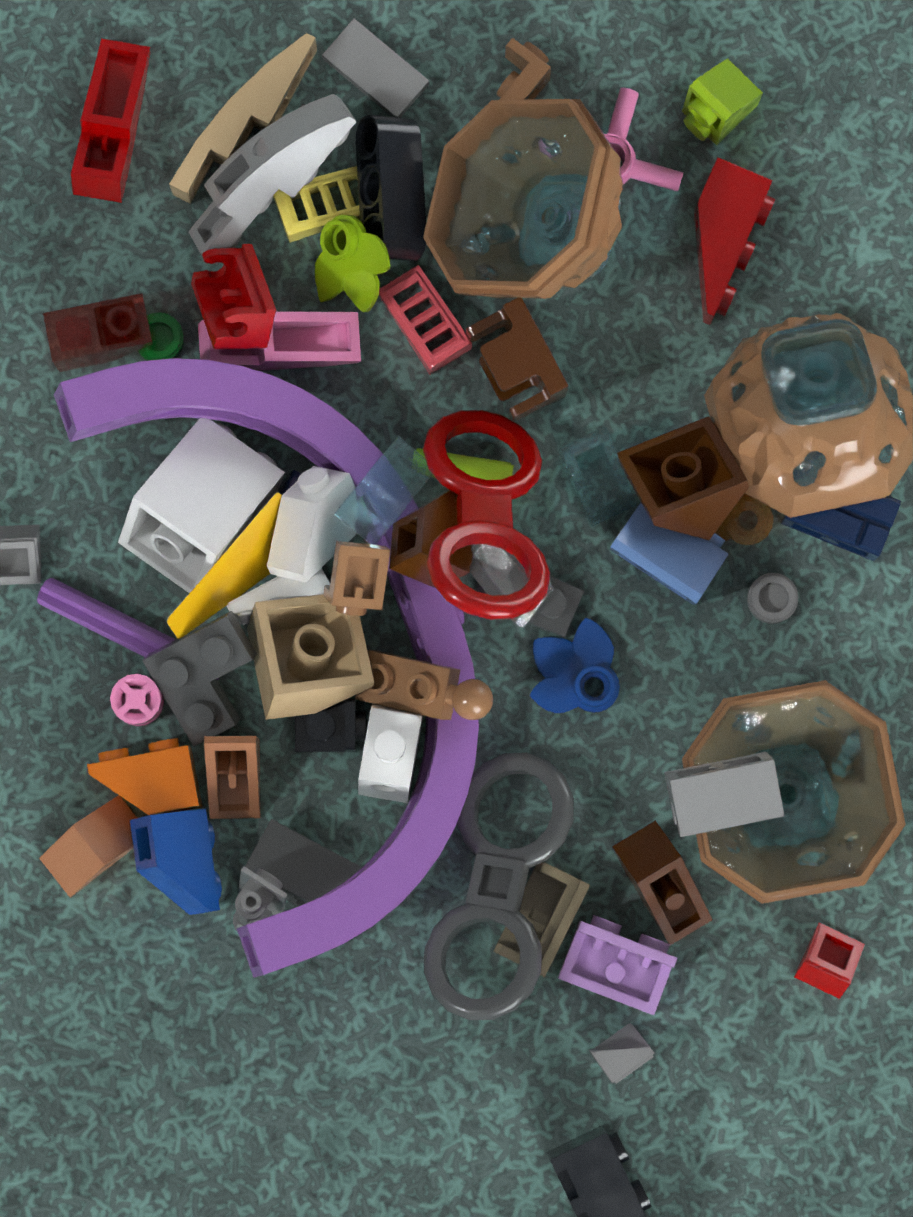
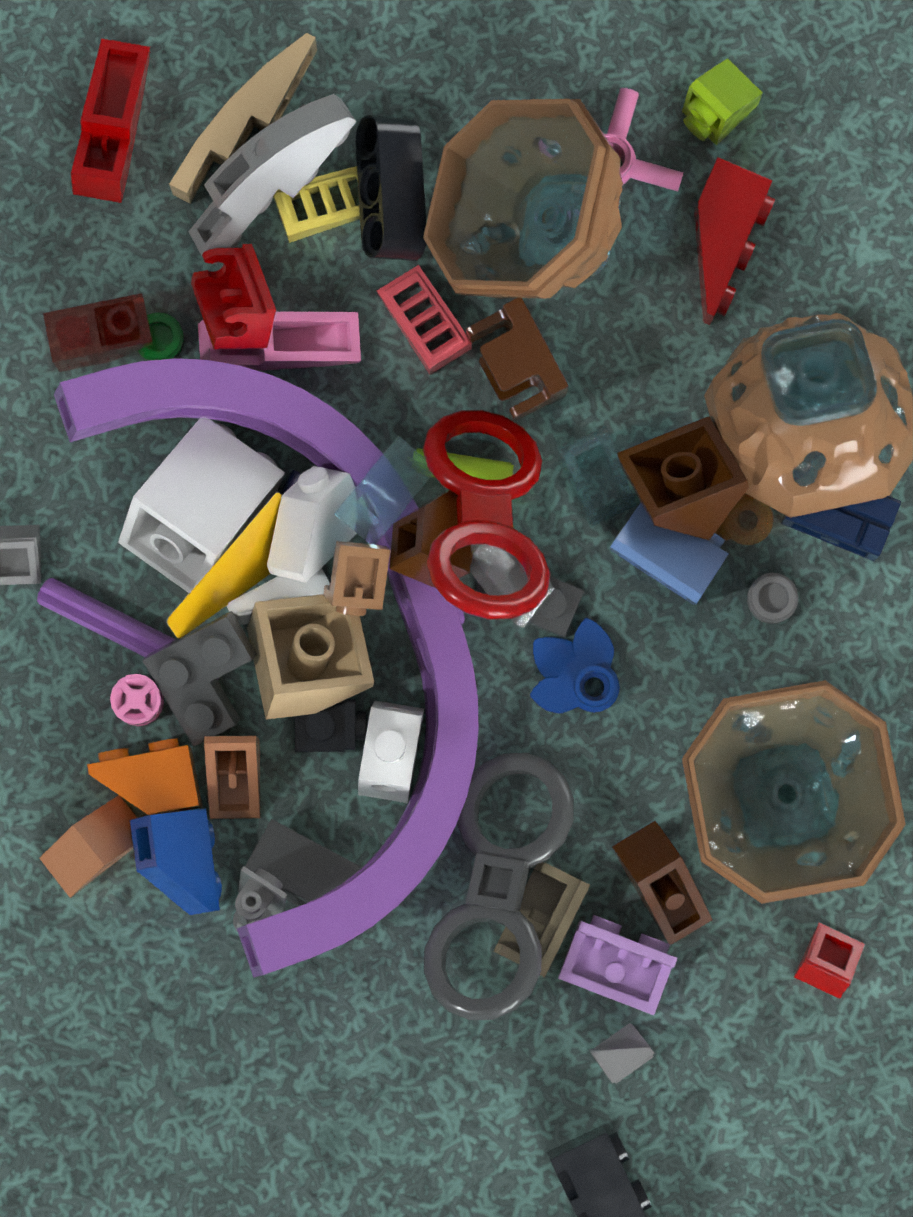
lime plate [315,215,390,312] -> none
light grey tile [322,18,429,118] -> none
medium nougat plate [355,650,493,720] -> none
medium nougat bracket [497,38,551,100] -> none
light grey hinge [664,752,784,837] -> none

